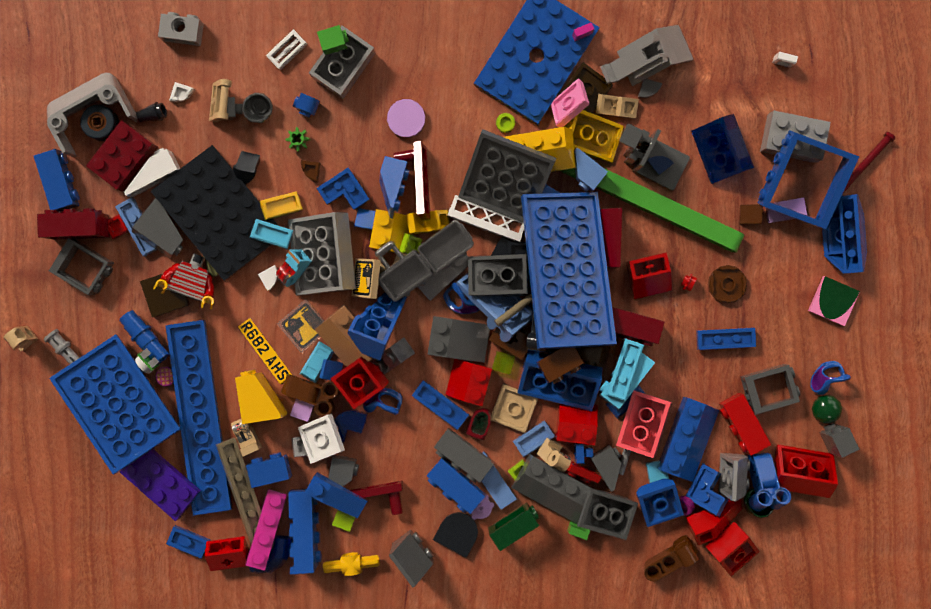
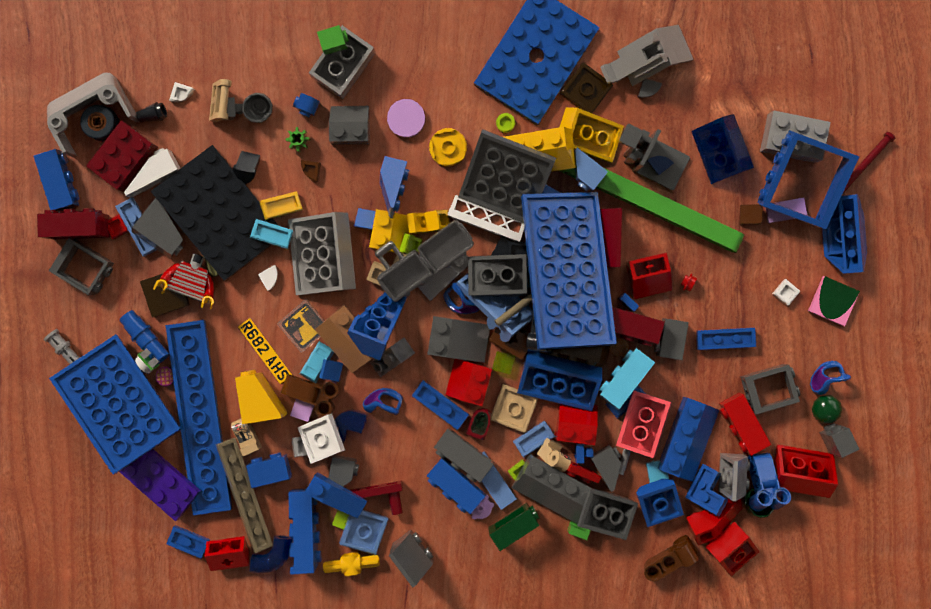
tan leg [3,326,38,351] -> none
light grey brick [158,12,204,46] -> none
dark pink plate [245,489,287,571] -> none
white tile [266,29,307,70] -> none
medium azure leg [276,249,312,287] -> none
blue plate [316,167,370,210] -> none
red slope [331,357,389,409] -> none
tile [351,258,381,299] -> none
piece [393,141,430,221] -> none
black tile [433,512,478,558] -> none
reddish brown brick [536,348,583,384] -> none
bright pink tile [551,79,589,127] -> none
dark pink tile [572,23,594,41] -> none
tan slope [596,94,639,118] -> none
medium azure tile [606,339,644,401] -> none
magenta tile [679,496,695,516] -> none
reddish brown tile [708,265,747,303] -> none
white tile [773,52,798,67] -> none
none -> dark grey slope [329,106,370,145]
none -> medium blue tile [339,510,388,555]
none -> yellow tile [429,128,467,167]
none -> blue tile [618,293,639,312]
none -> dark grey brick [654,318,689,360]
none -> white tile [772,279,800,306]

